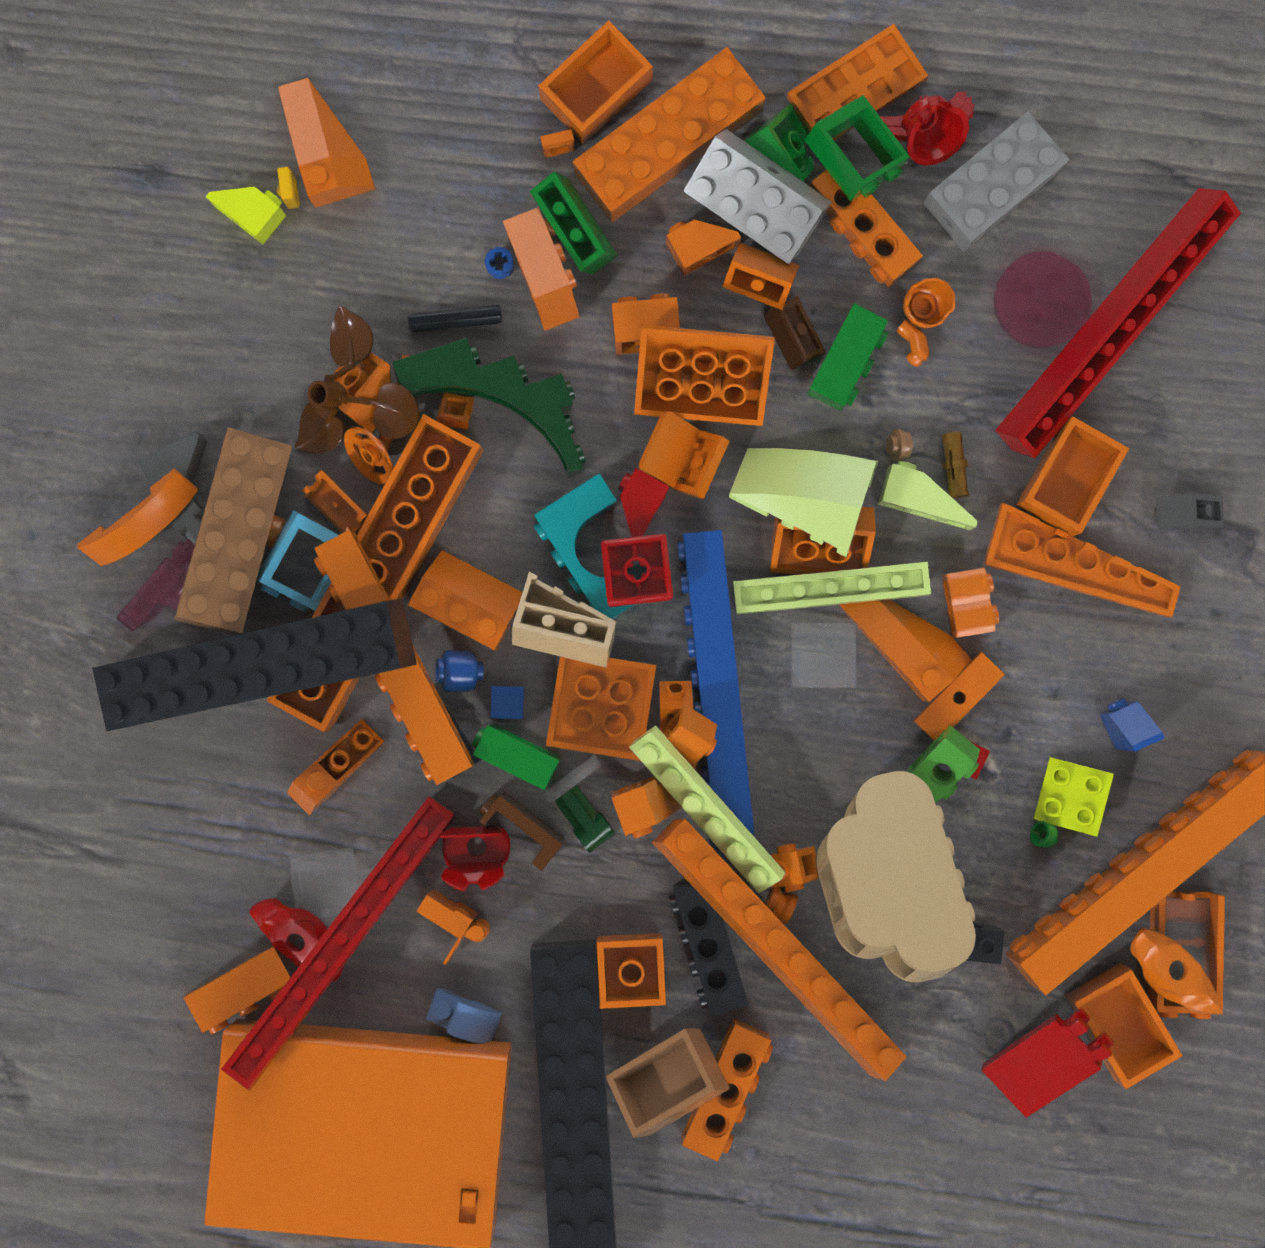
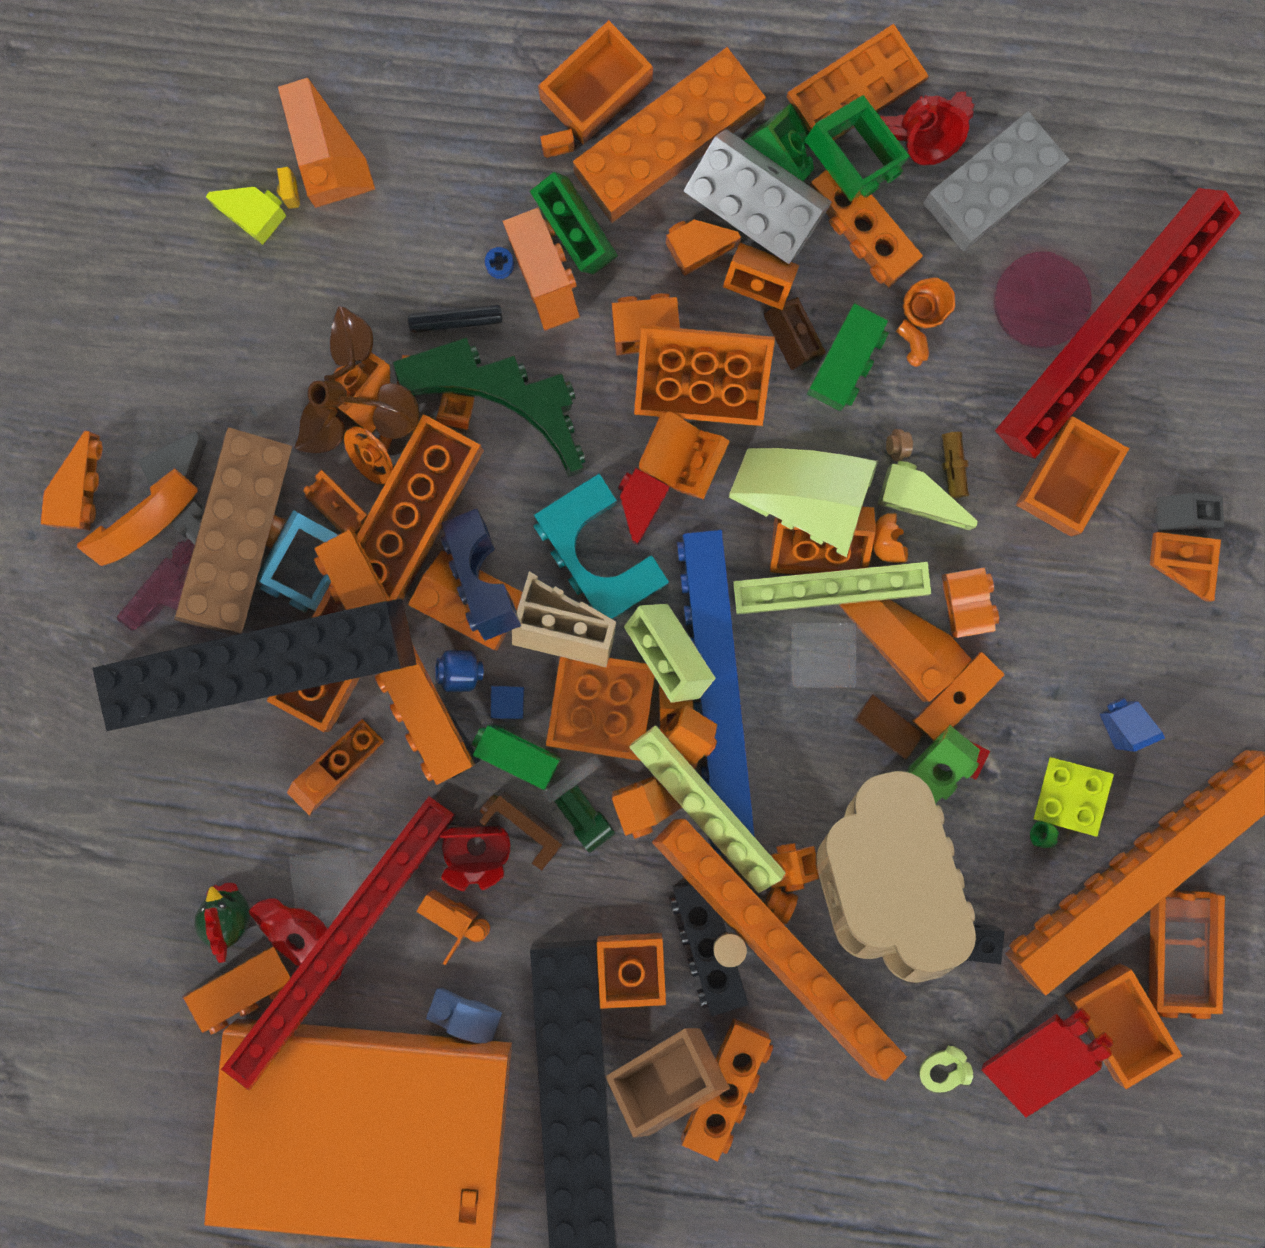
red brick [601,534,673,607] -> none
orange wing [983,503,1181,618] -> none
orange piece [1130,927,1222,1013] -> none
none -> orange slope [40,431,103,531]
none -> piece [194,882,250,963]
none -> dark blue arch [441,508,521,641]
none -> yellowish green brick [624,604,716,703]
none -> tan tile [713,932,747,967]
none -> reddish brown slope [853,694,923,760]
none -> orange hair [872,513,908,563]
none -> yellowish green piece [919,1045,973,1093]
none -> orange wing [1149,532,1221,602]

